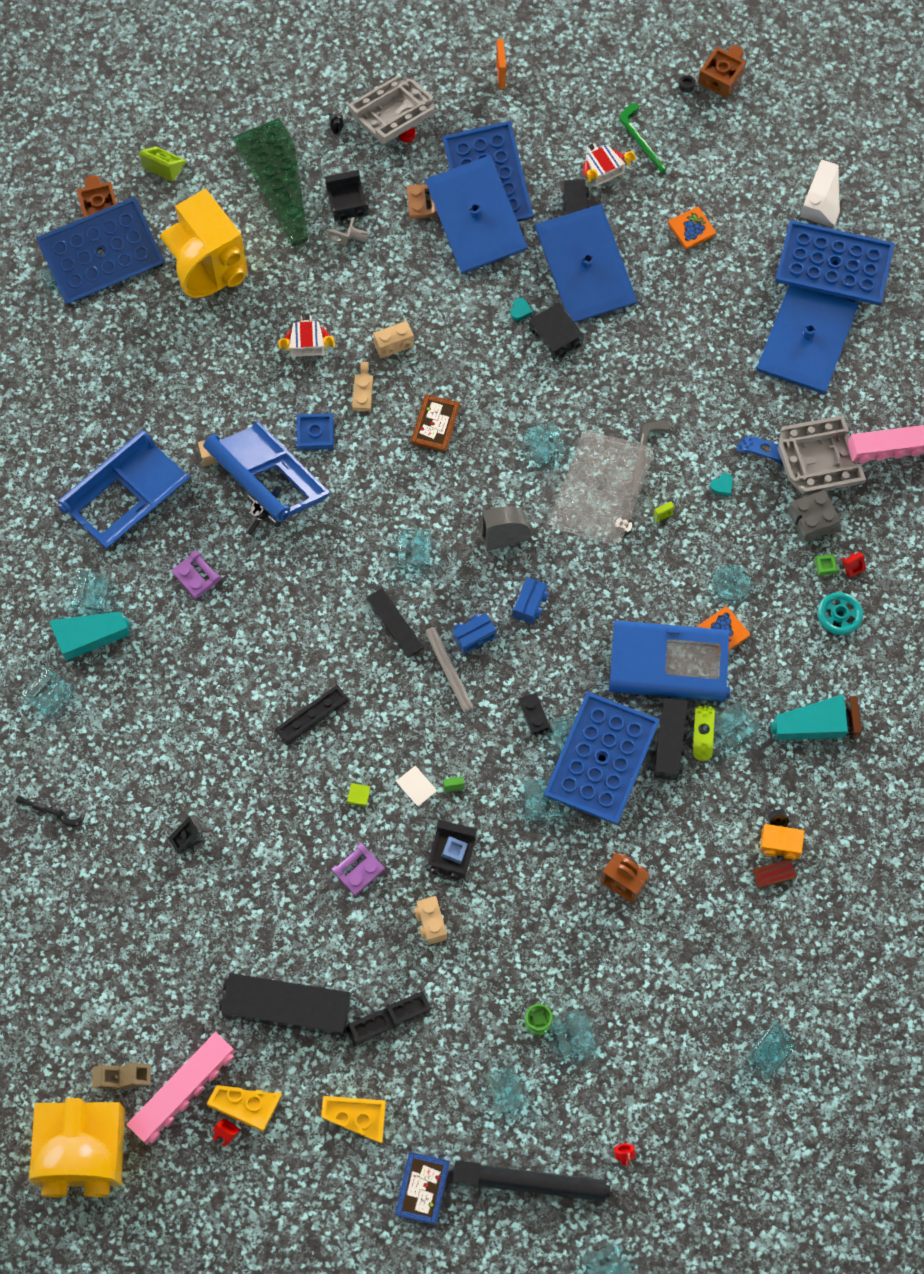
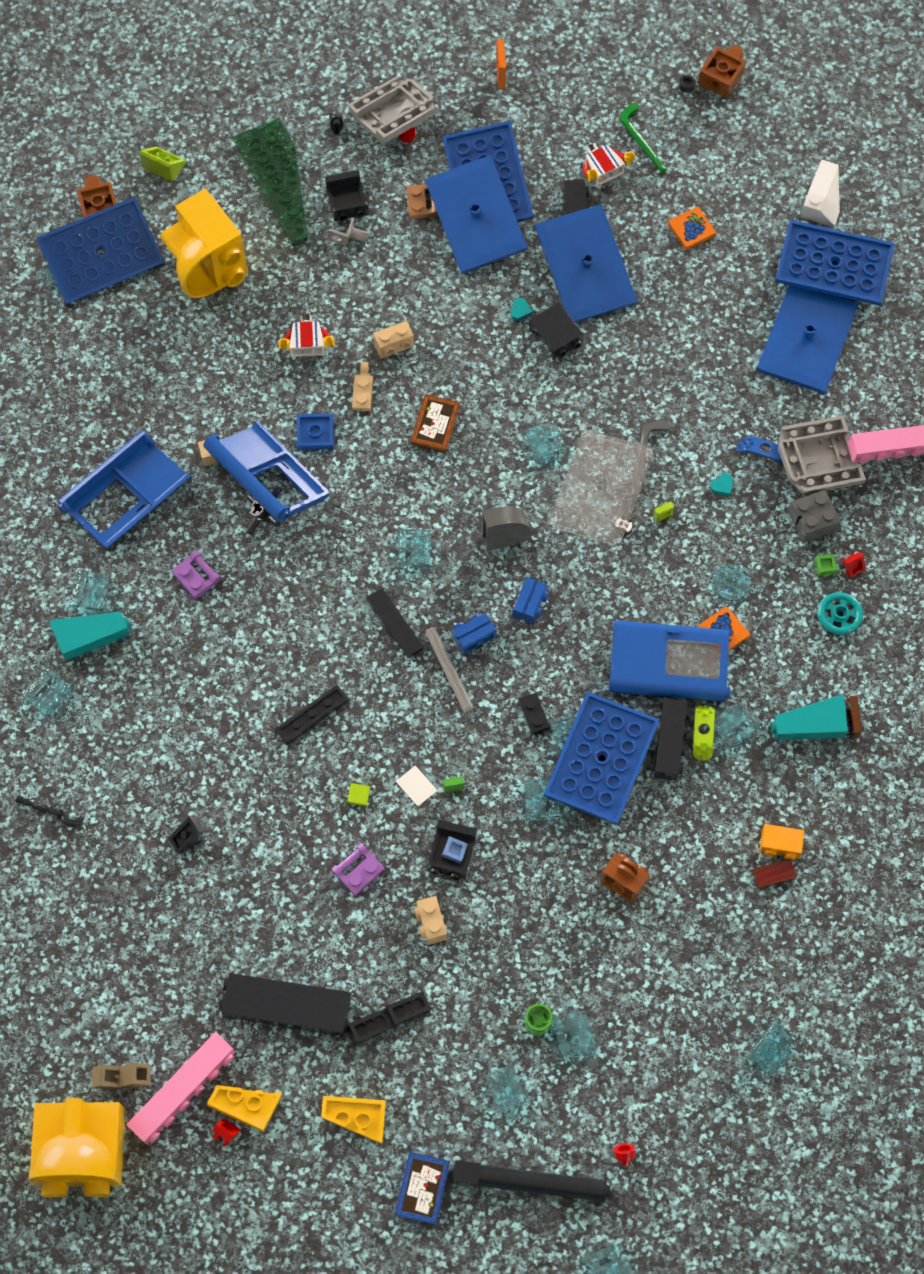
tile [768,810,789,827] -> none

